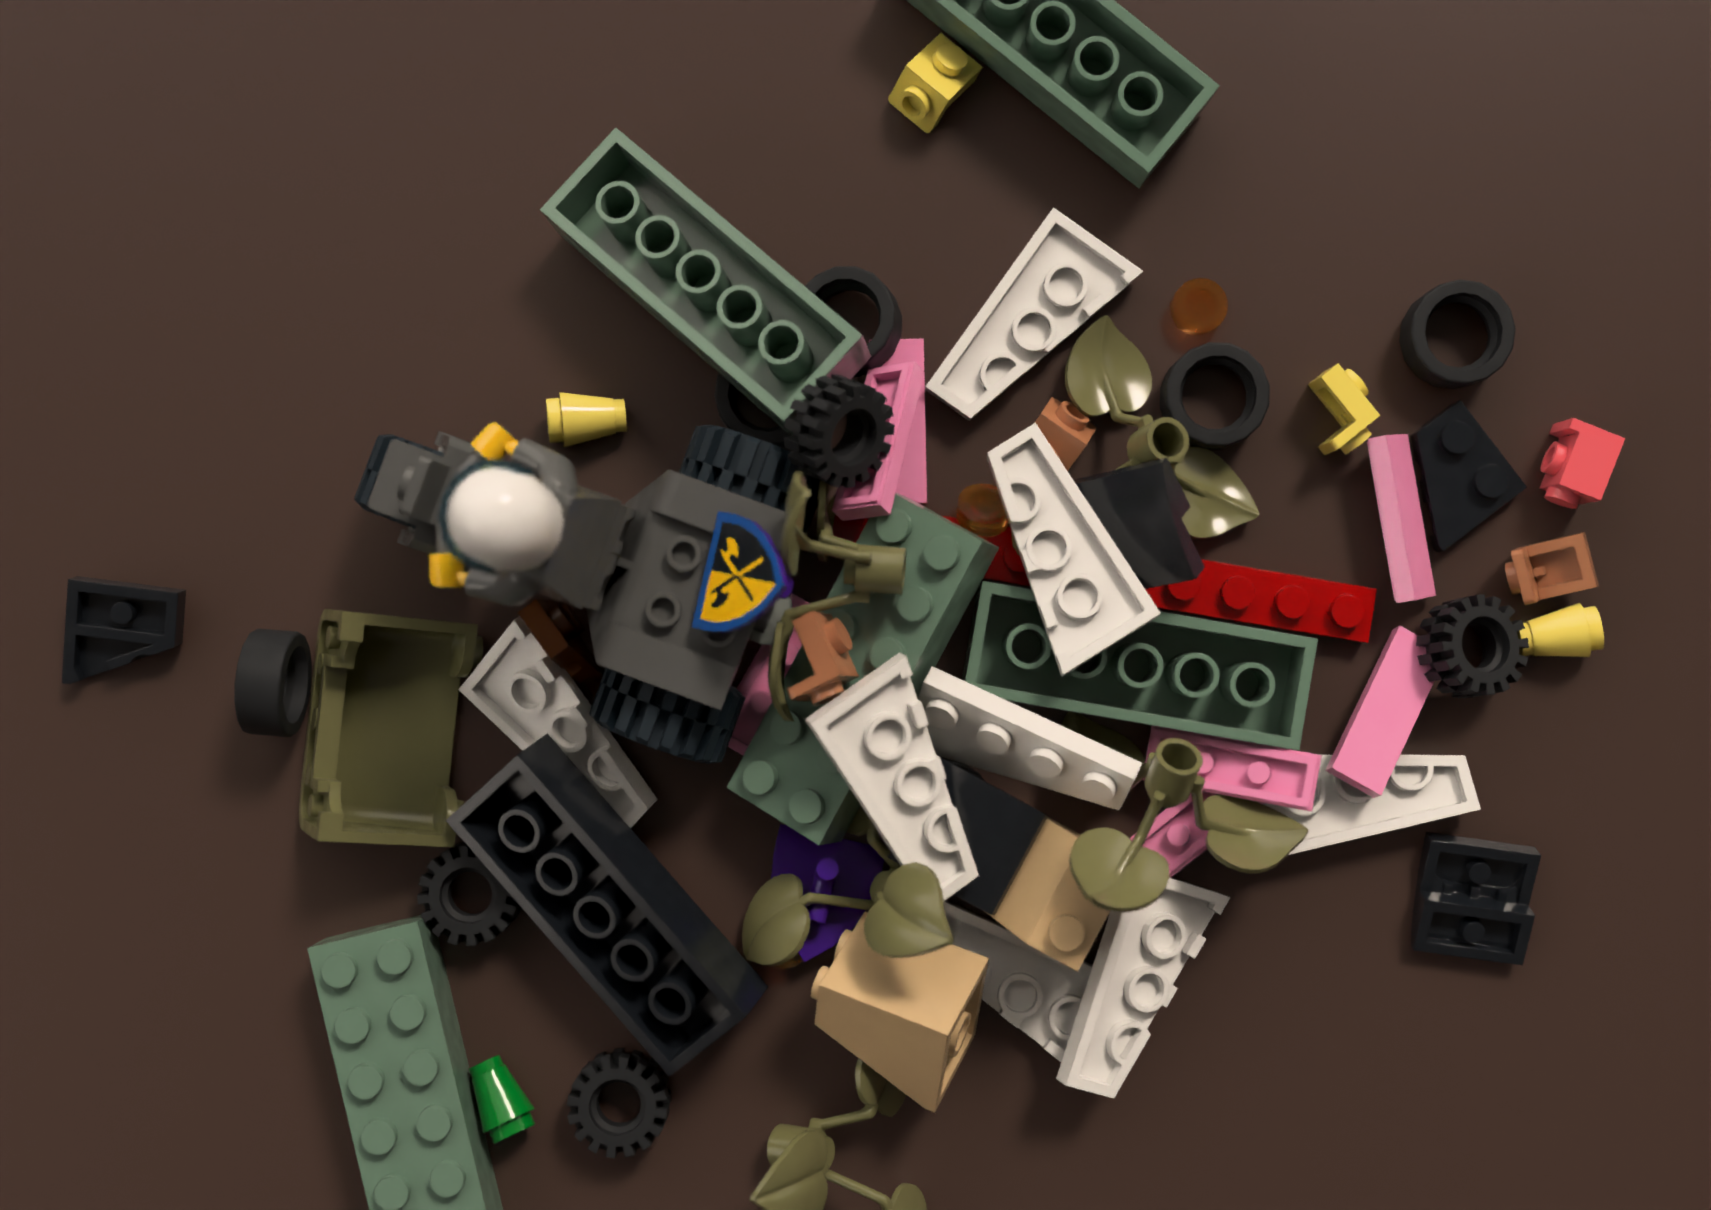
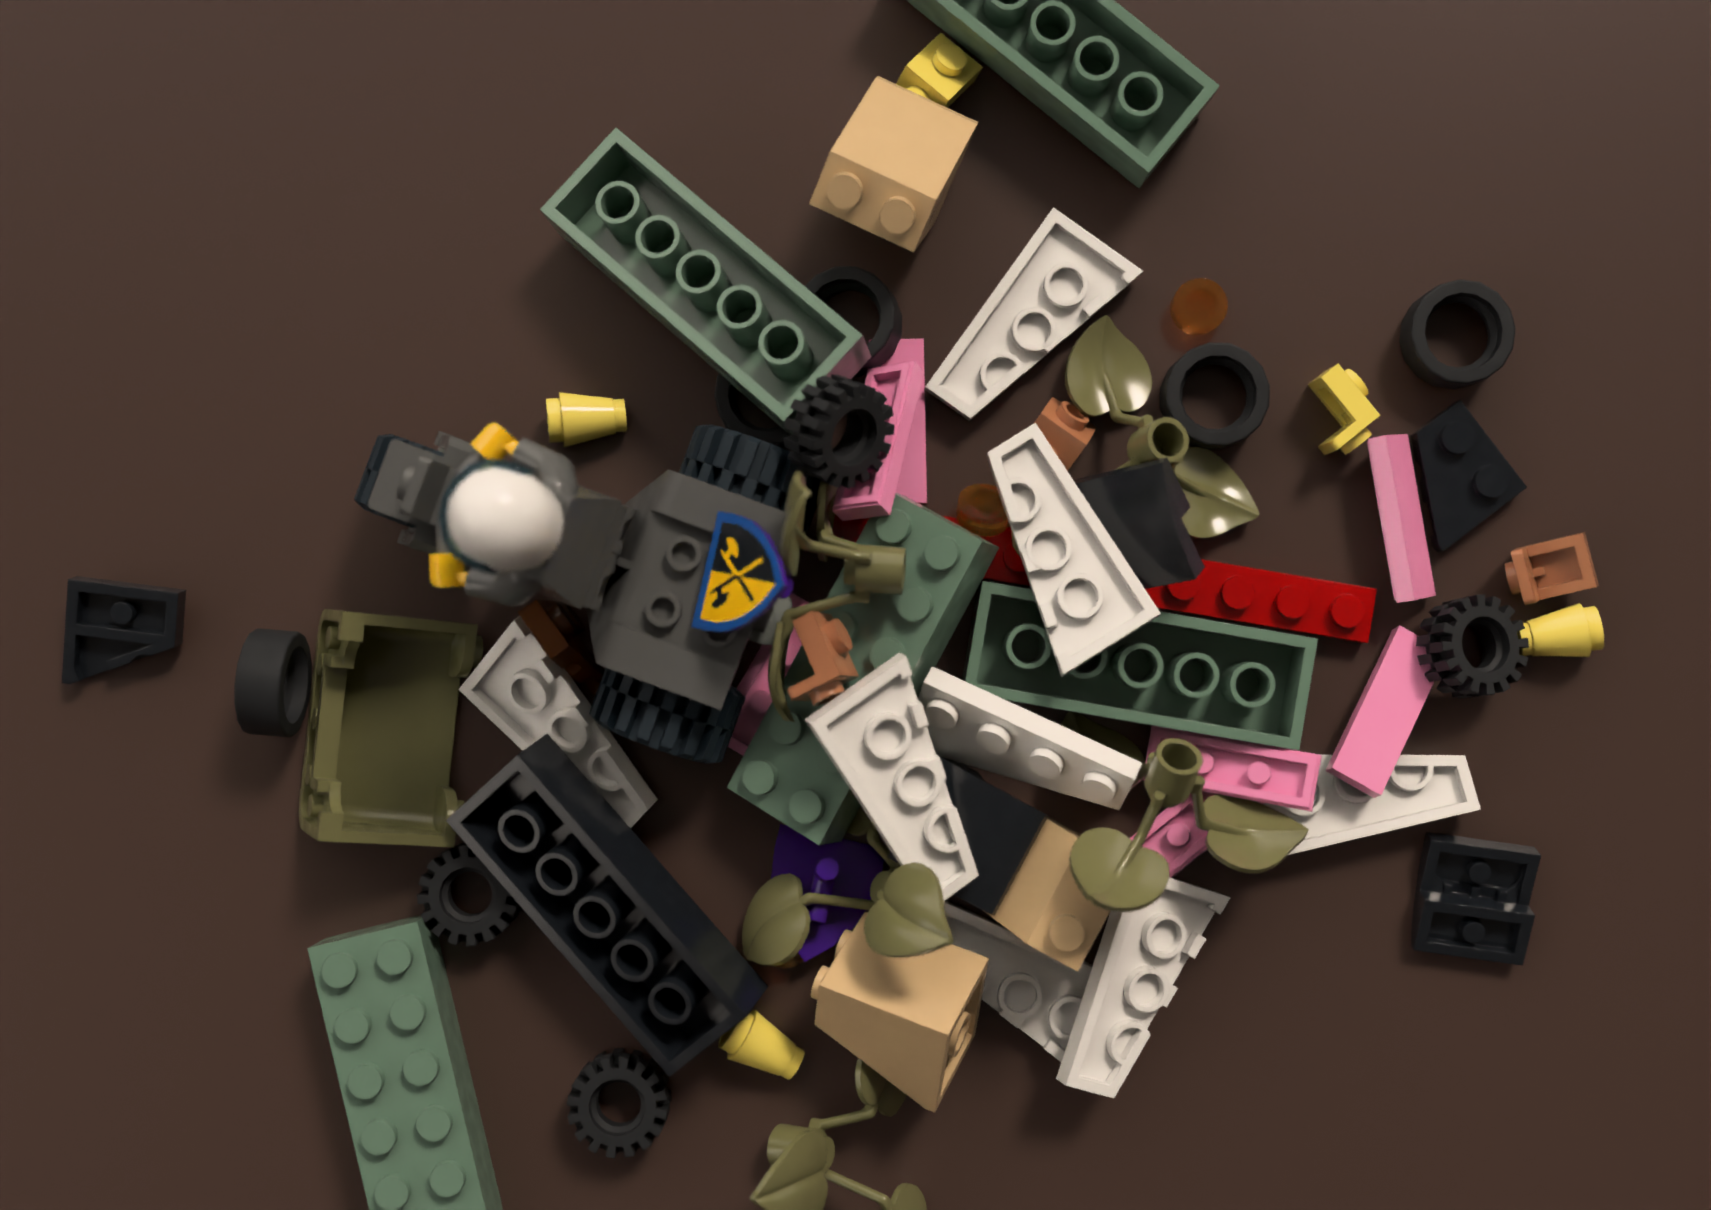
green cone [469,1055,535,1144] -> none
coral brick [1539,418,1625,509] -> none
none -> light yellow cone [718,1009,805,1080]
none -> tan slope [809,76,979,252]

